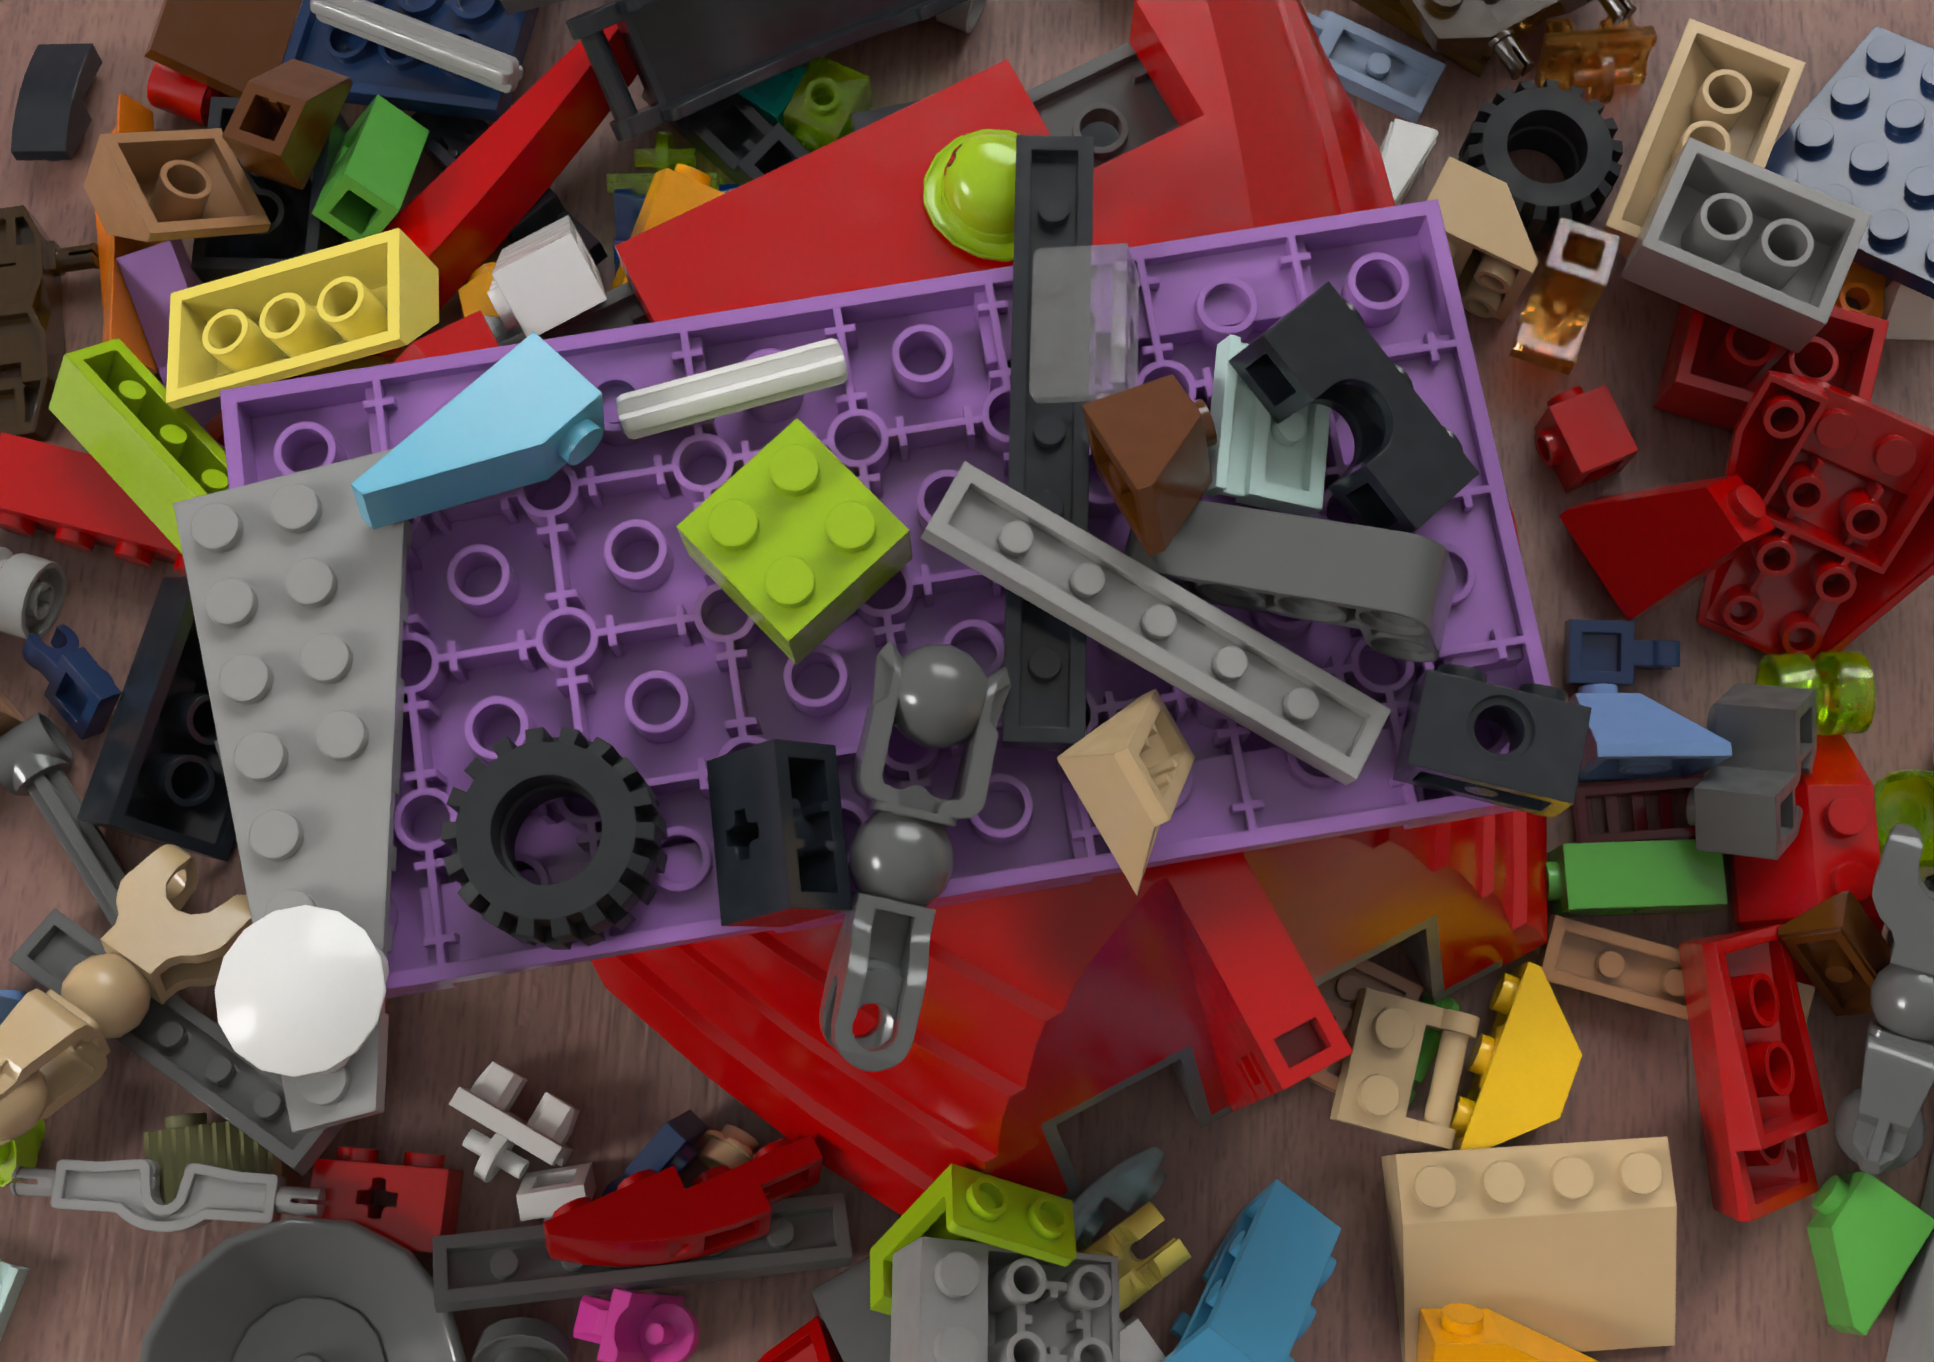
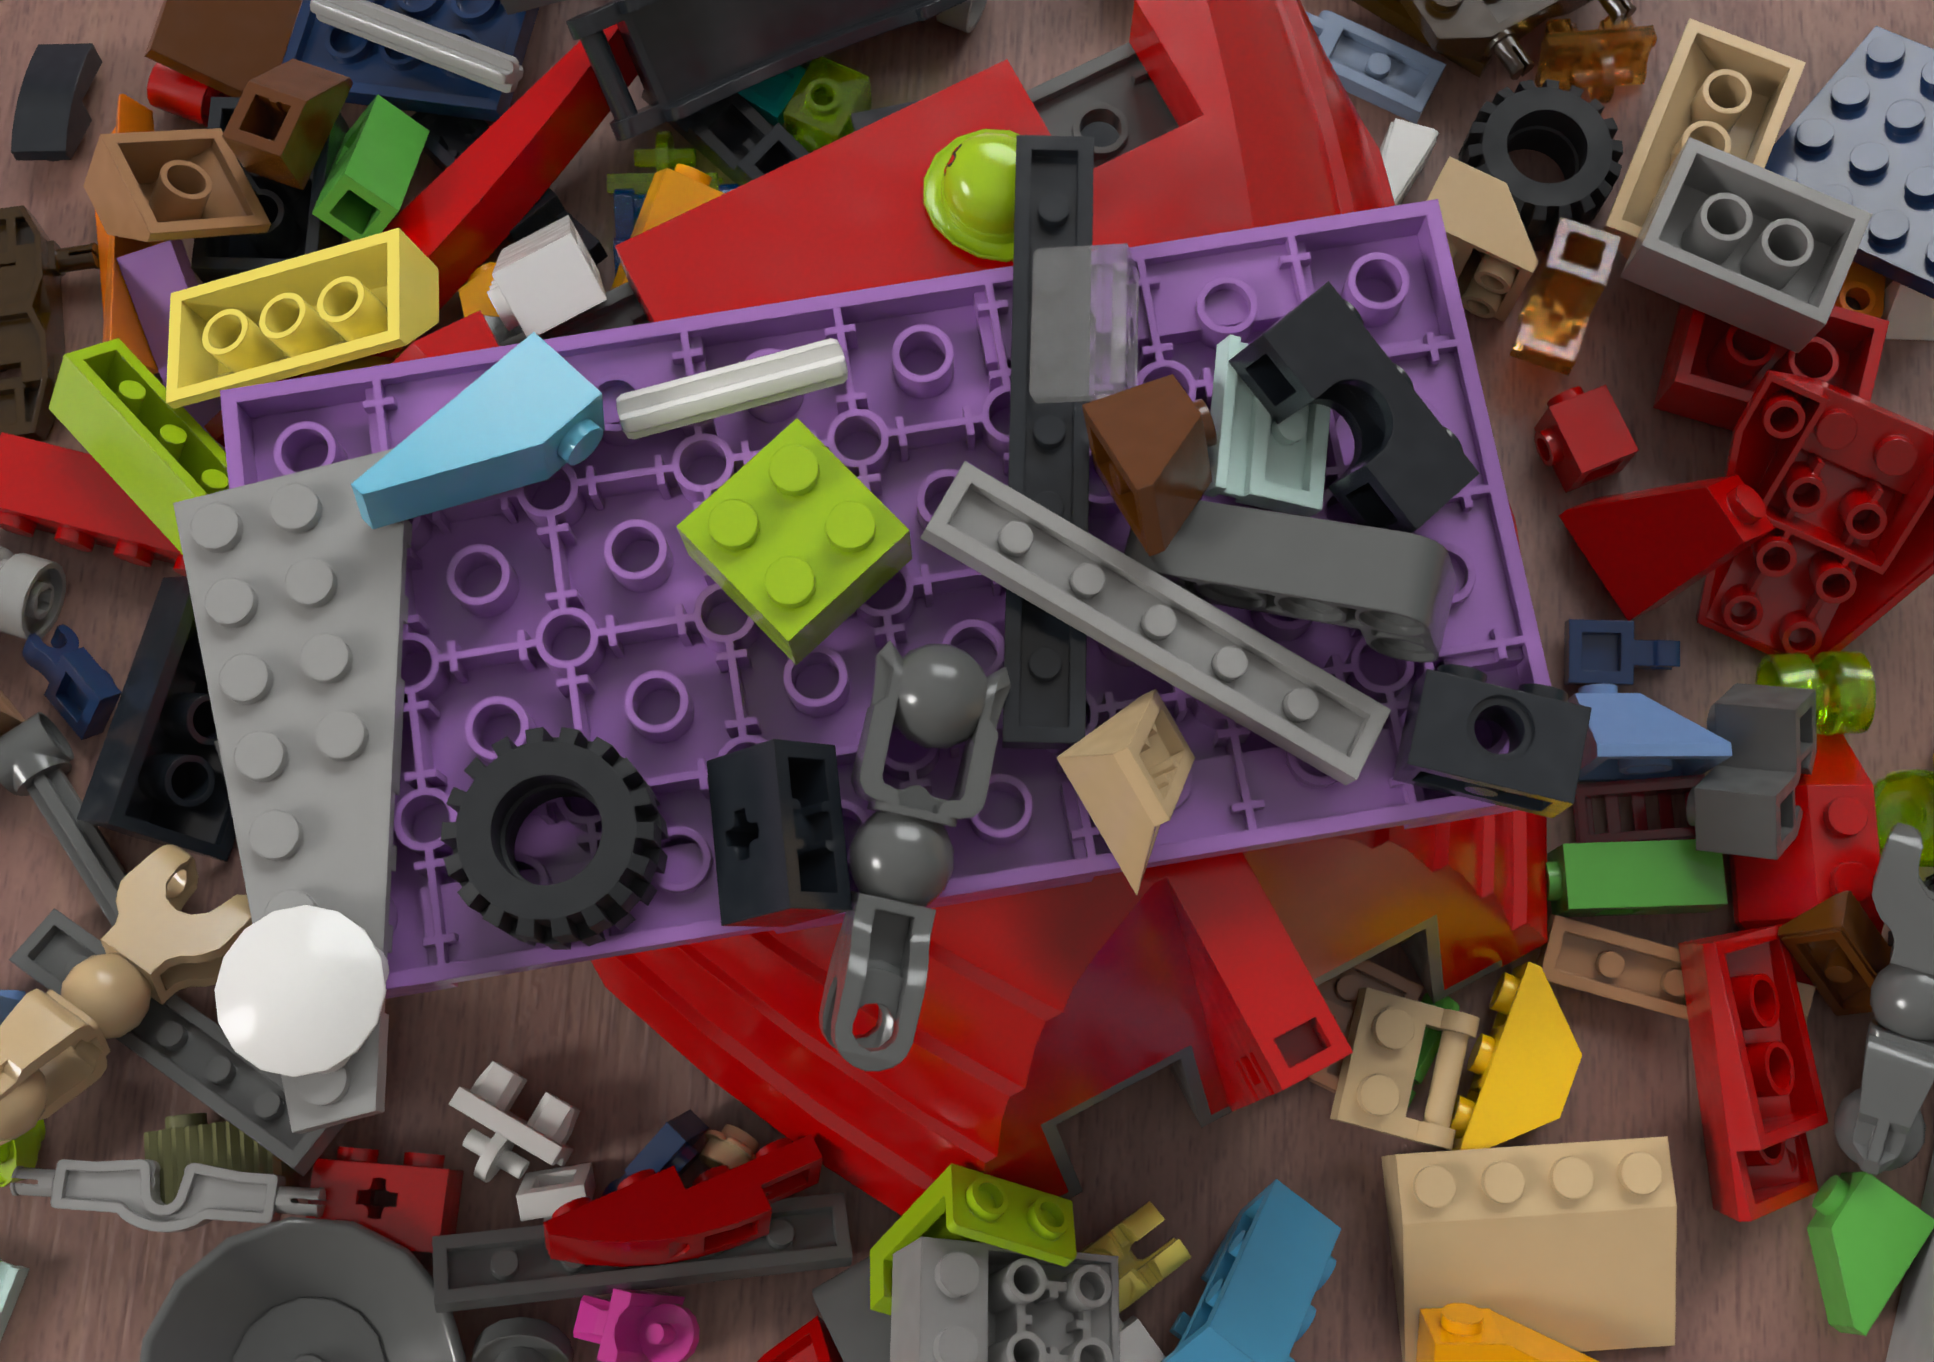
clear light blue slope [1072,1147,1167,1249] -> none

